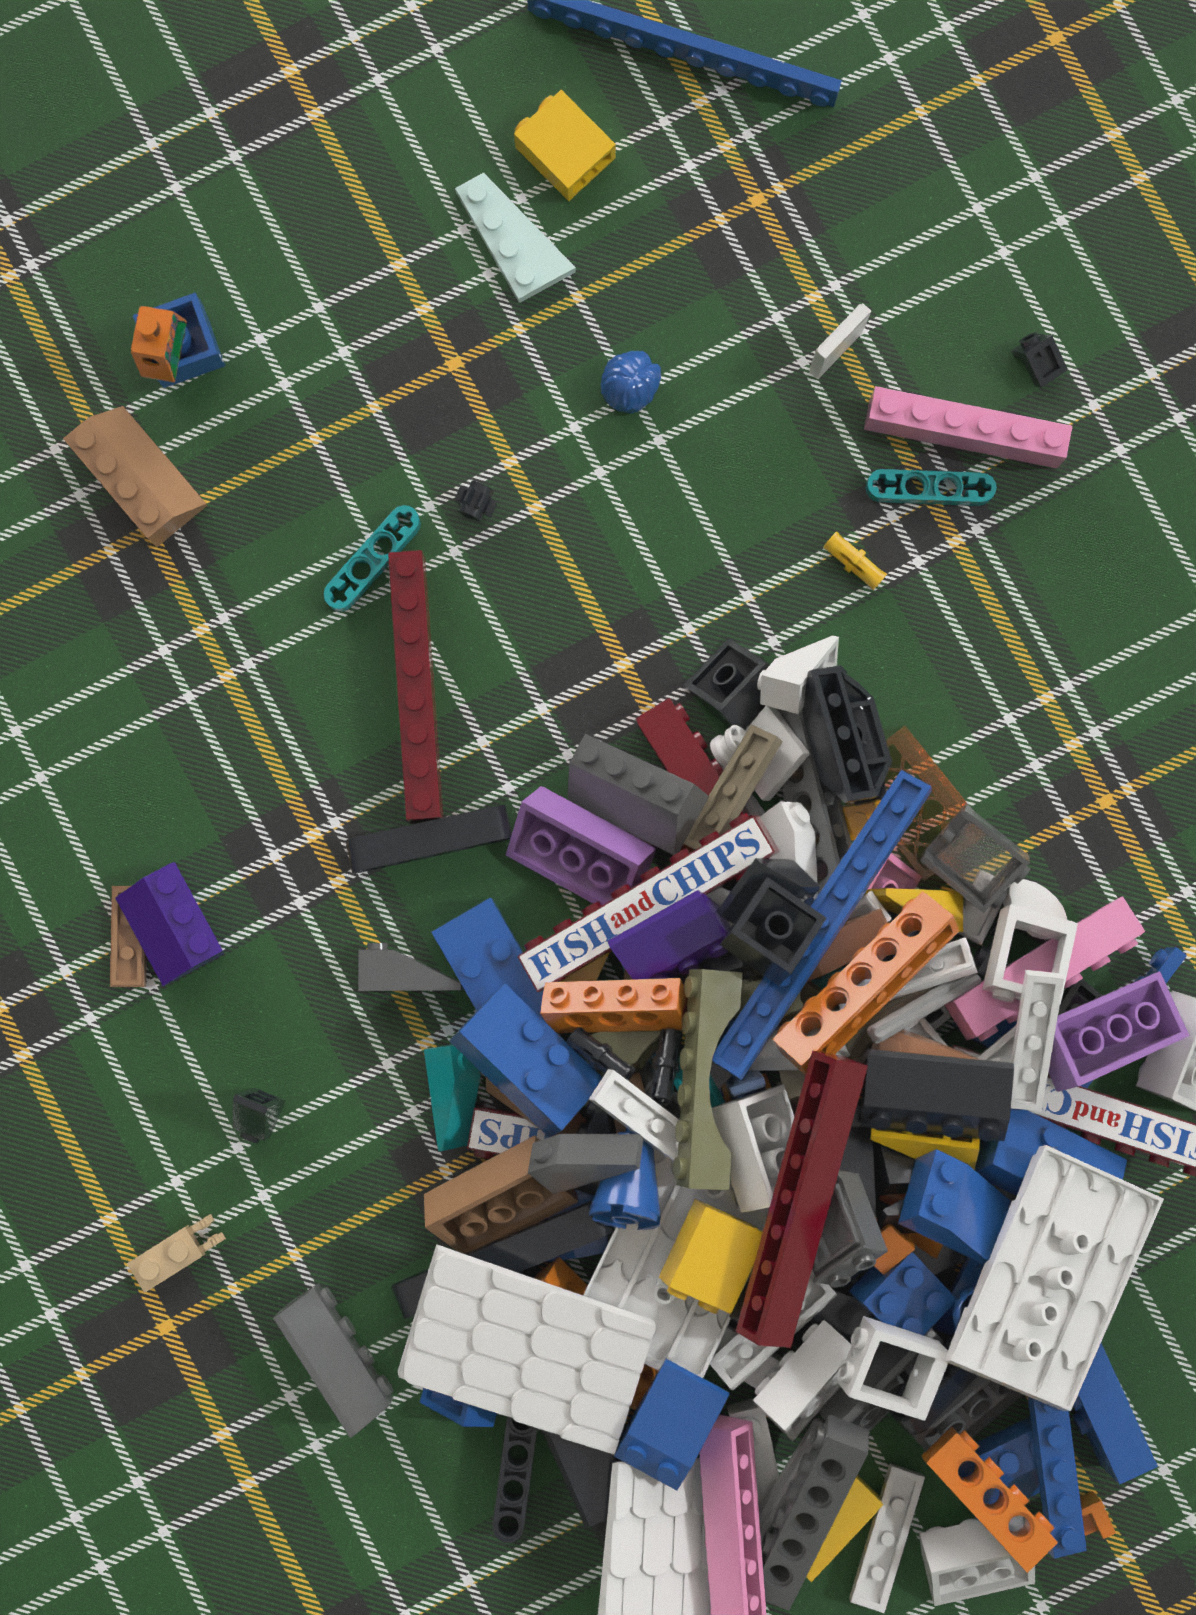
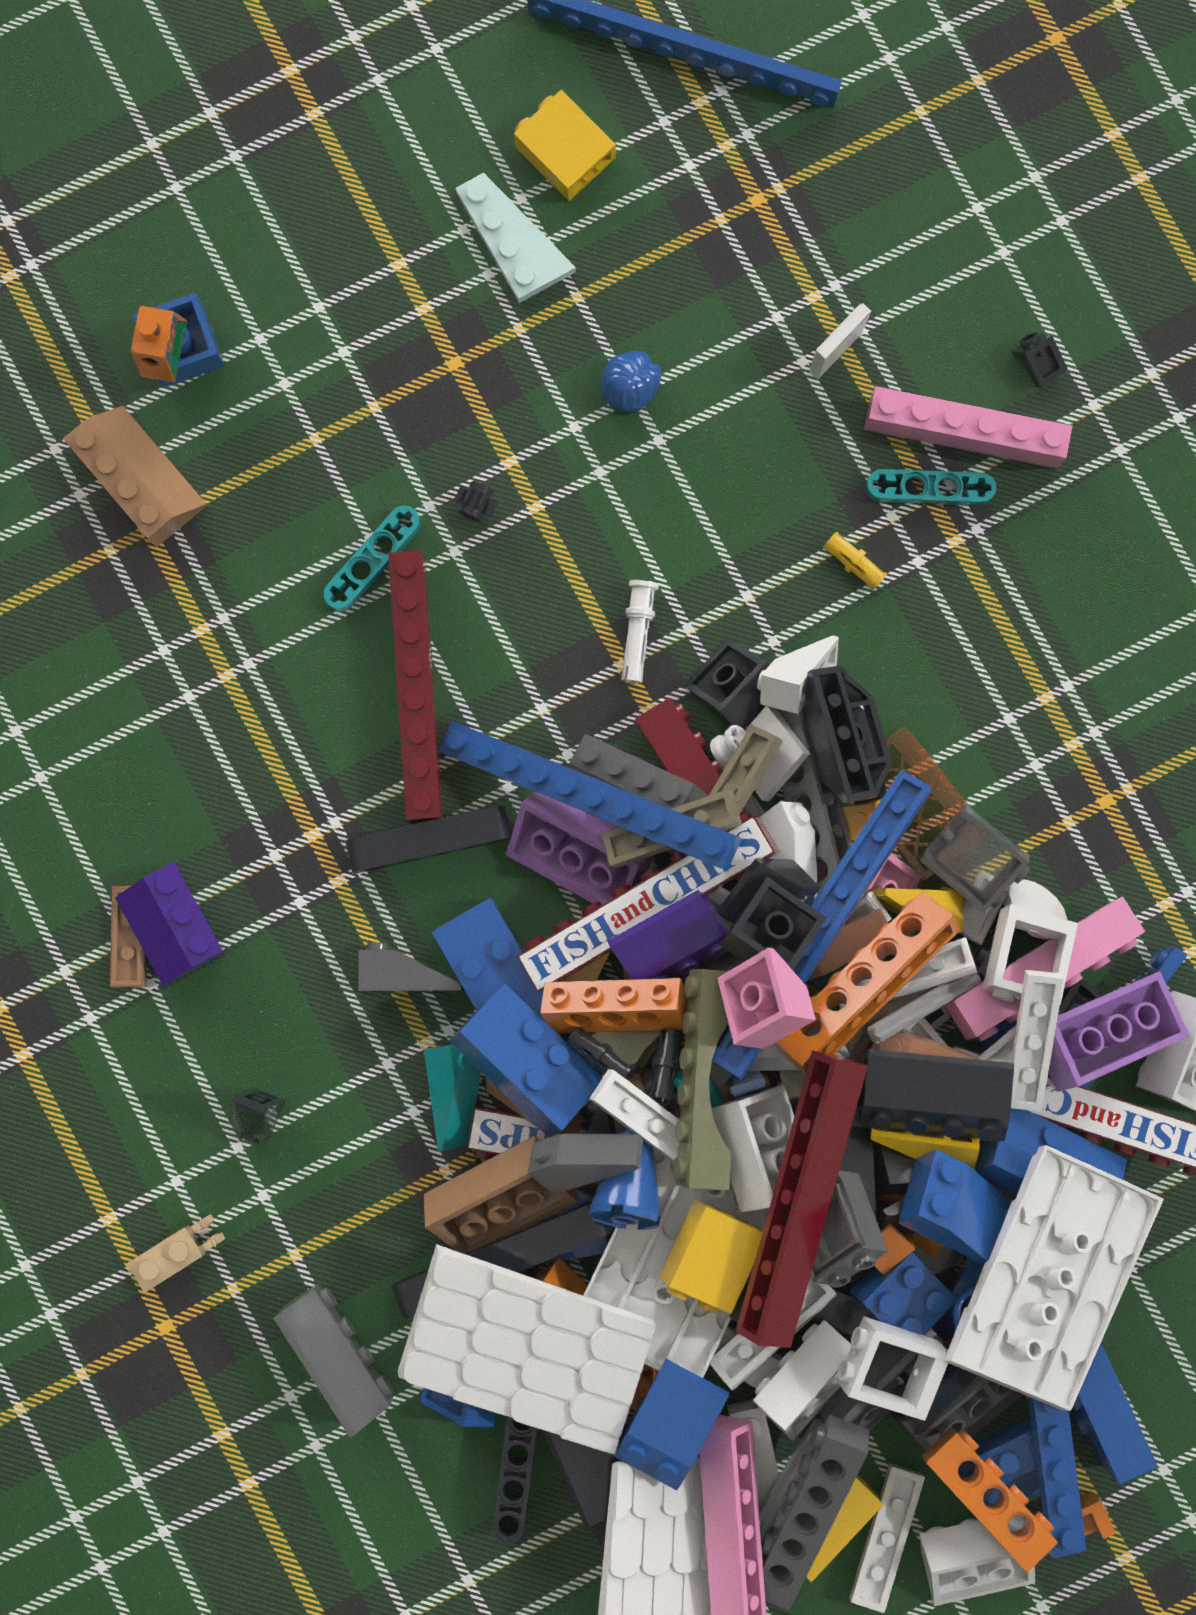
none -> blue plate [438,720,742,872]
none -> dark tan plate [602,789,742,868]
none -> white pin [621,580,659,683]
none -> bright pink slope [717,948,816,1049]

